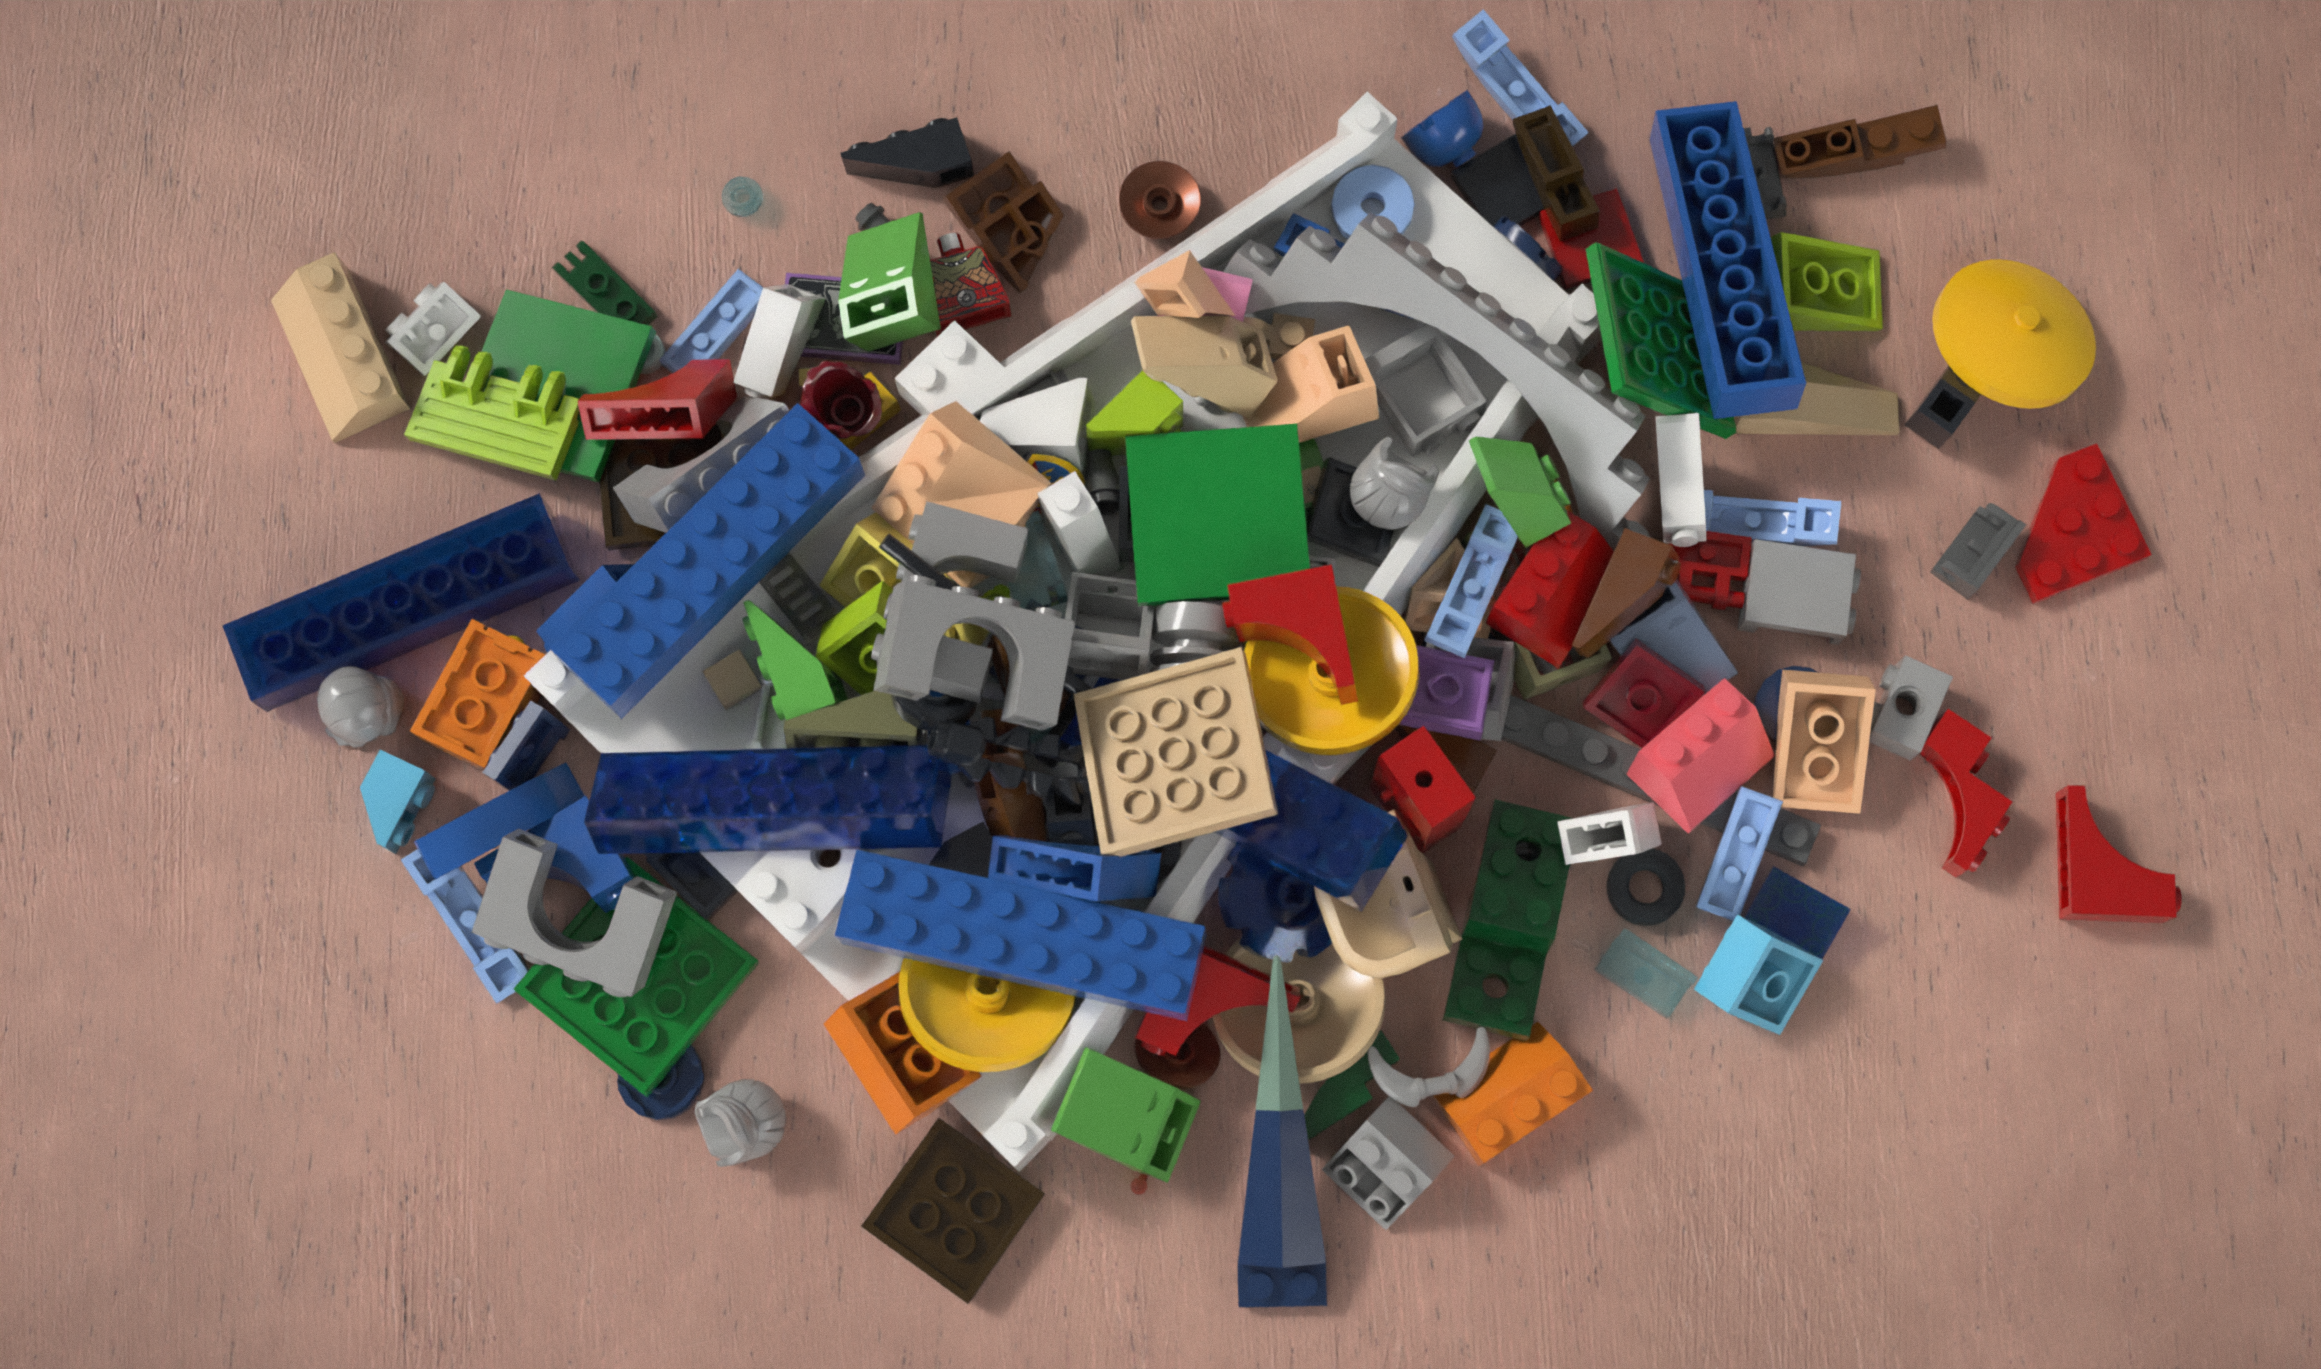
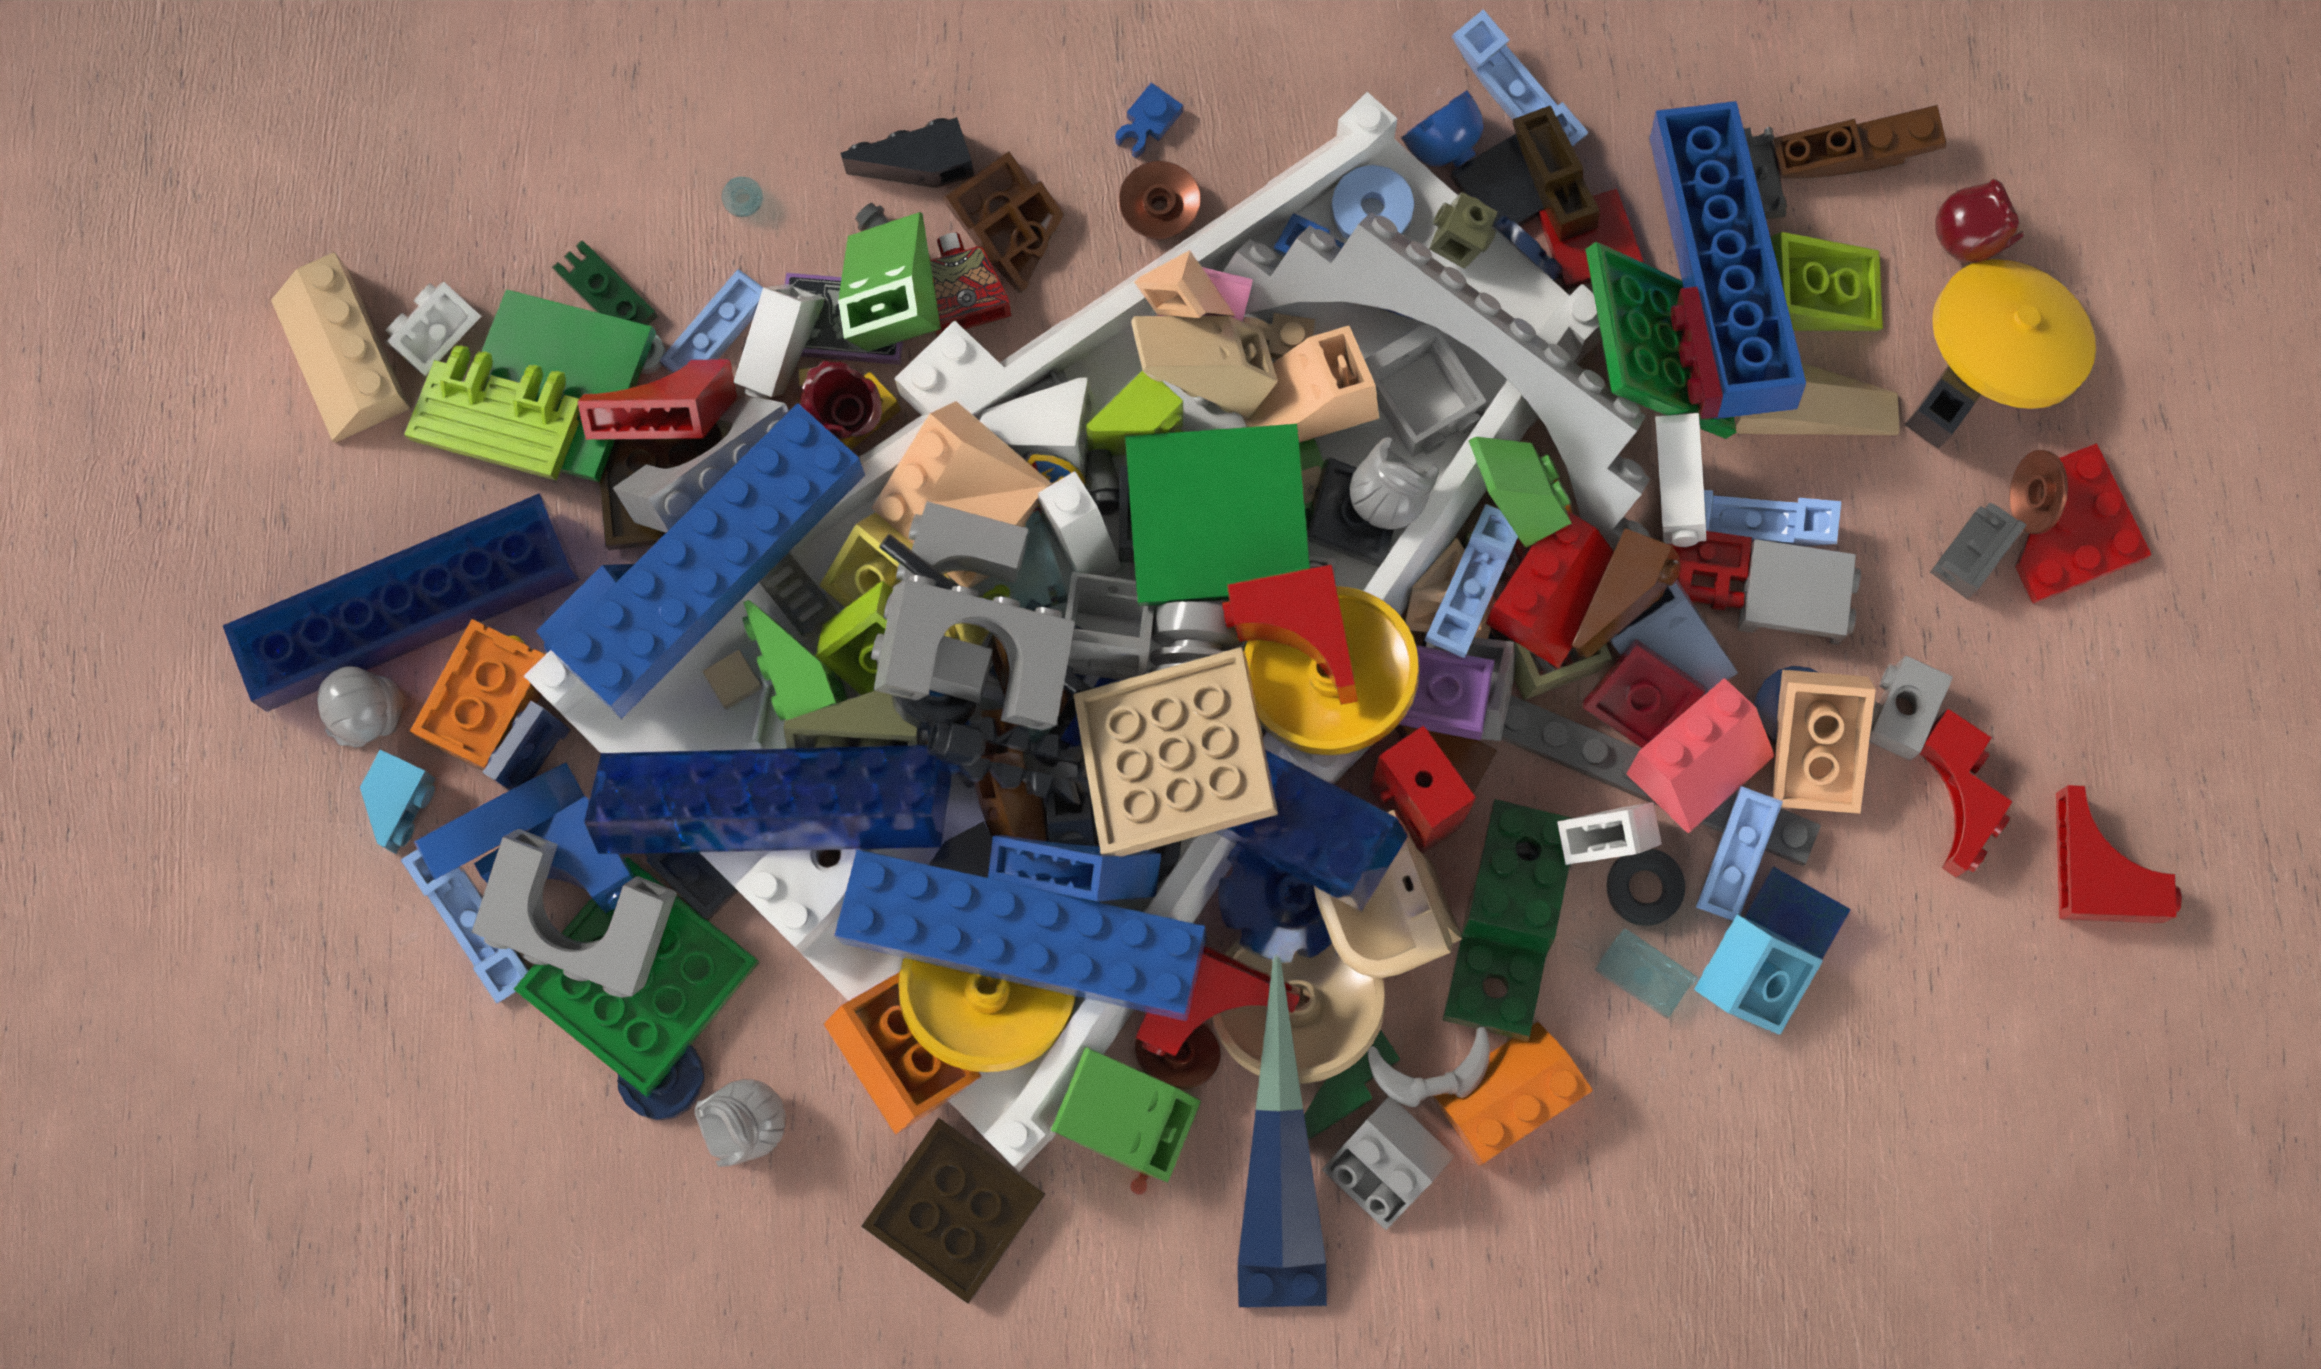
none -> blue plate [1115,82,1183,158]
none -> olive brick [1429,192,1497,269]
none -> dark red plate [1671,286,1723,419]
none -> dark red hair [1935,178,2025,263]
none -> copper dish [2009,450,2068,534]

